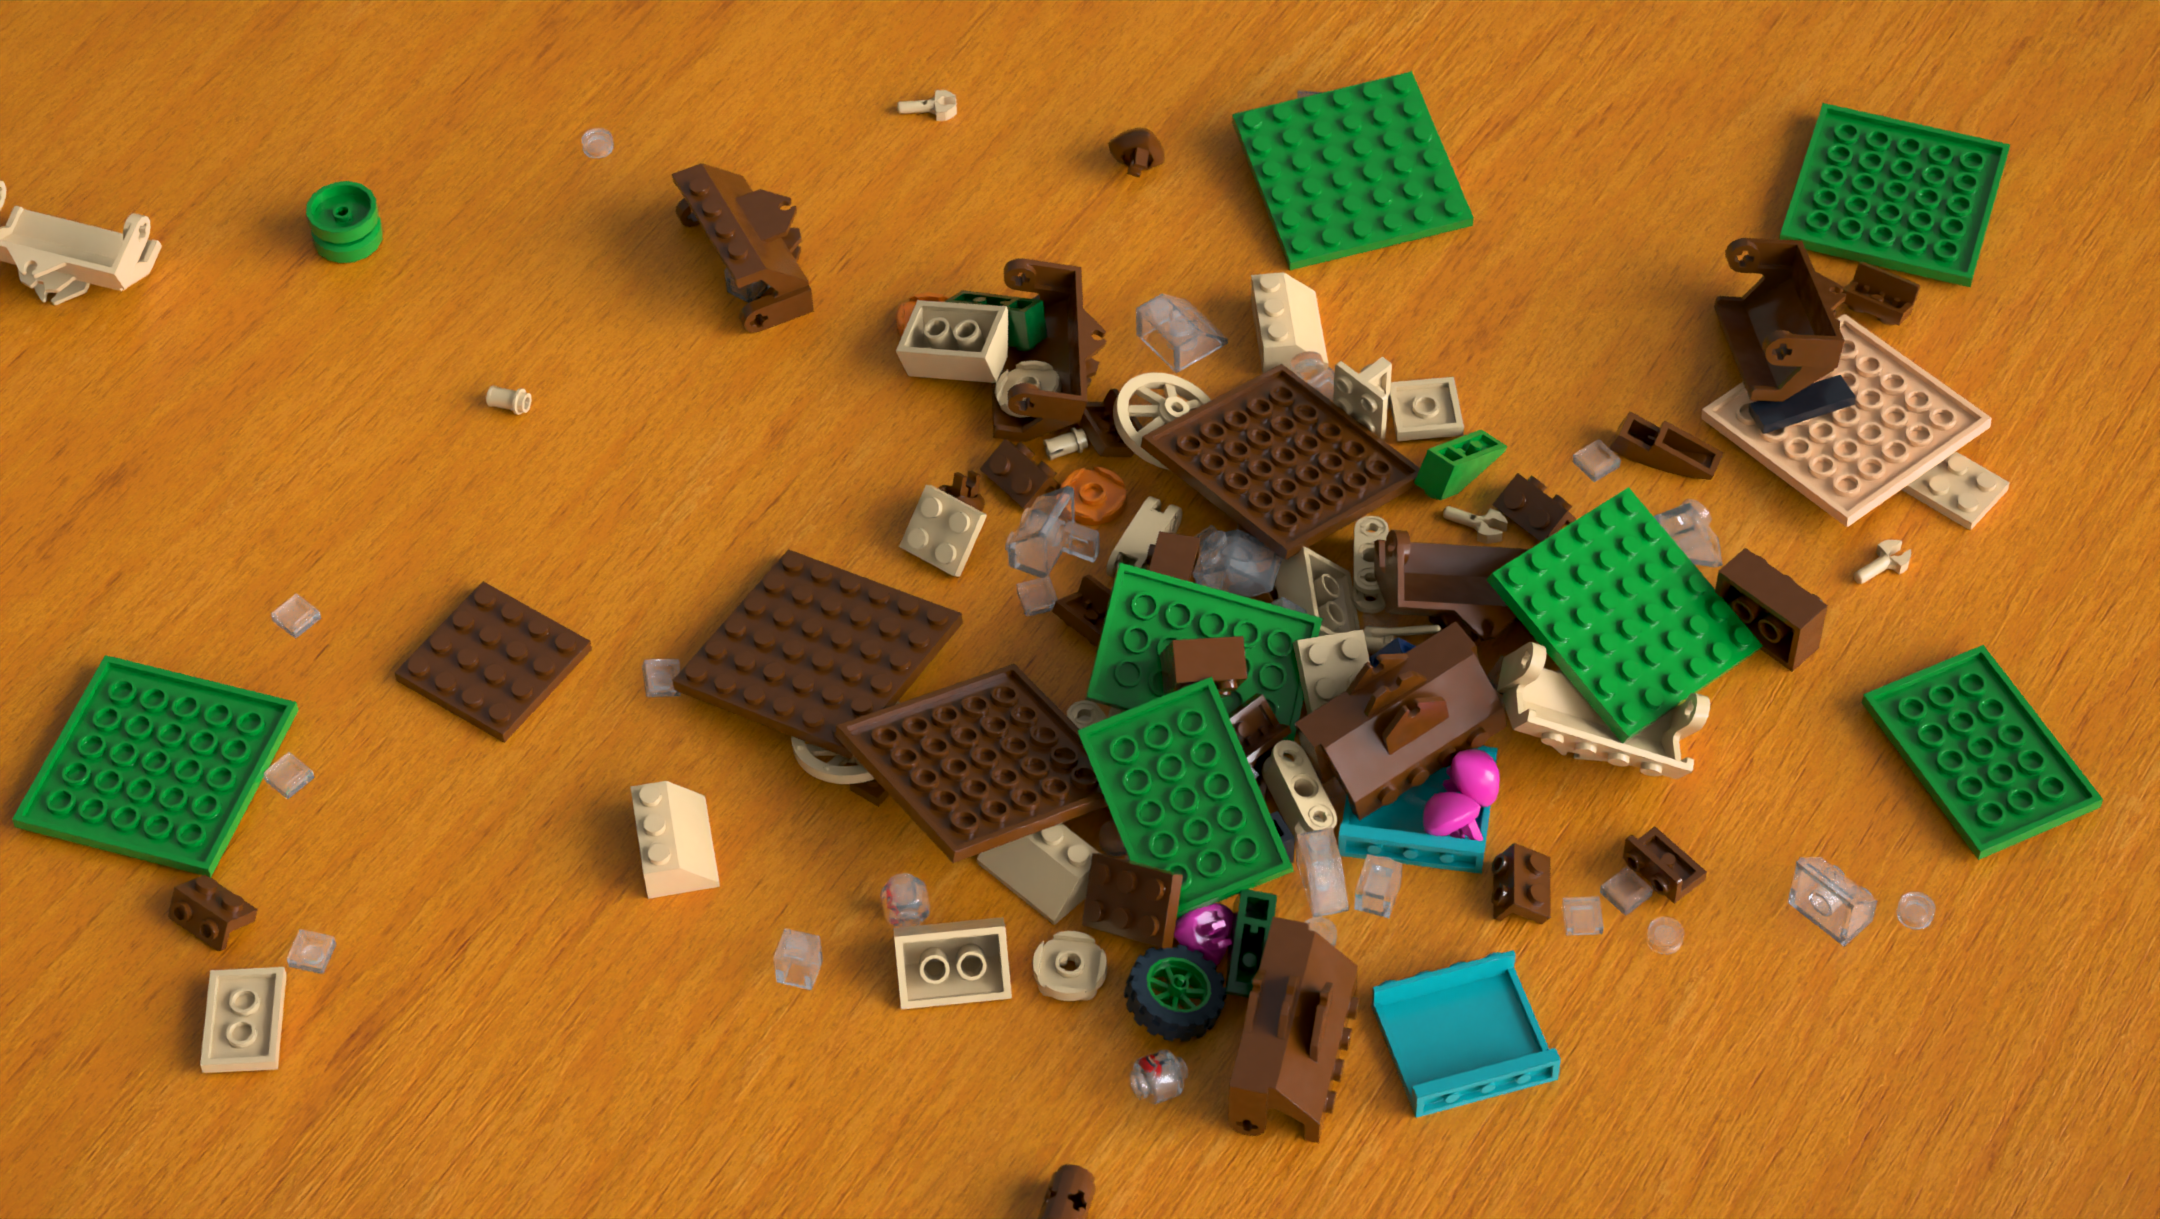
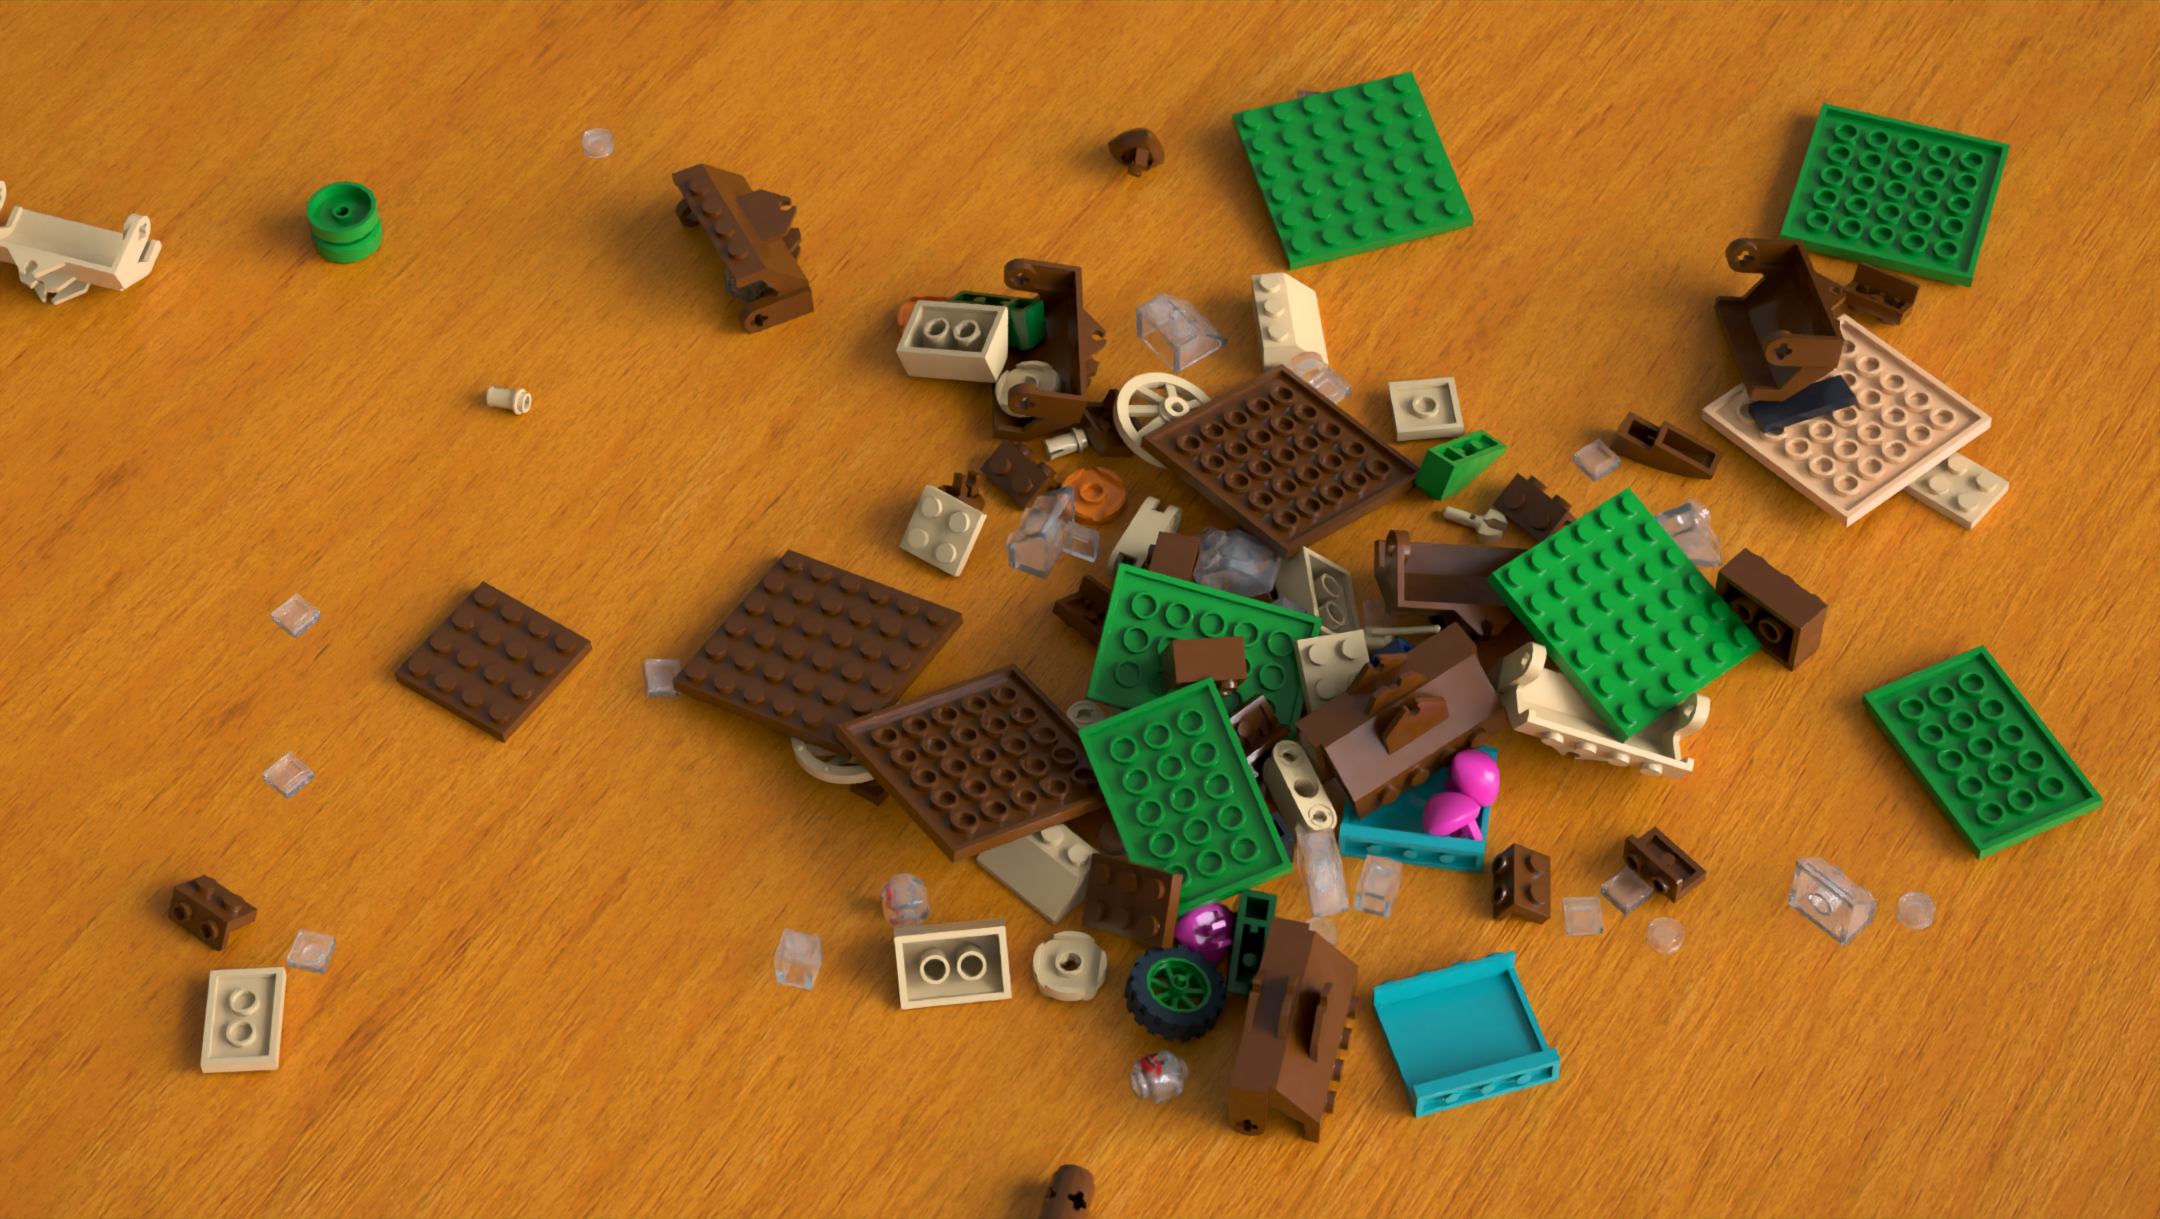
green plate [12,655,299,877] -> none
tan slope [631,781,720,899] -> none
tan bar [897,90,957,121] -> none
clear tile [1016,576,1058,617] -> none
tan bracket [1333,357,1392,440] -> none
tan piece [1353,516,1389,614] -> none
tan bar [1854,540,1911,584] -> none

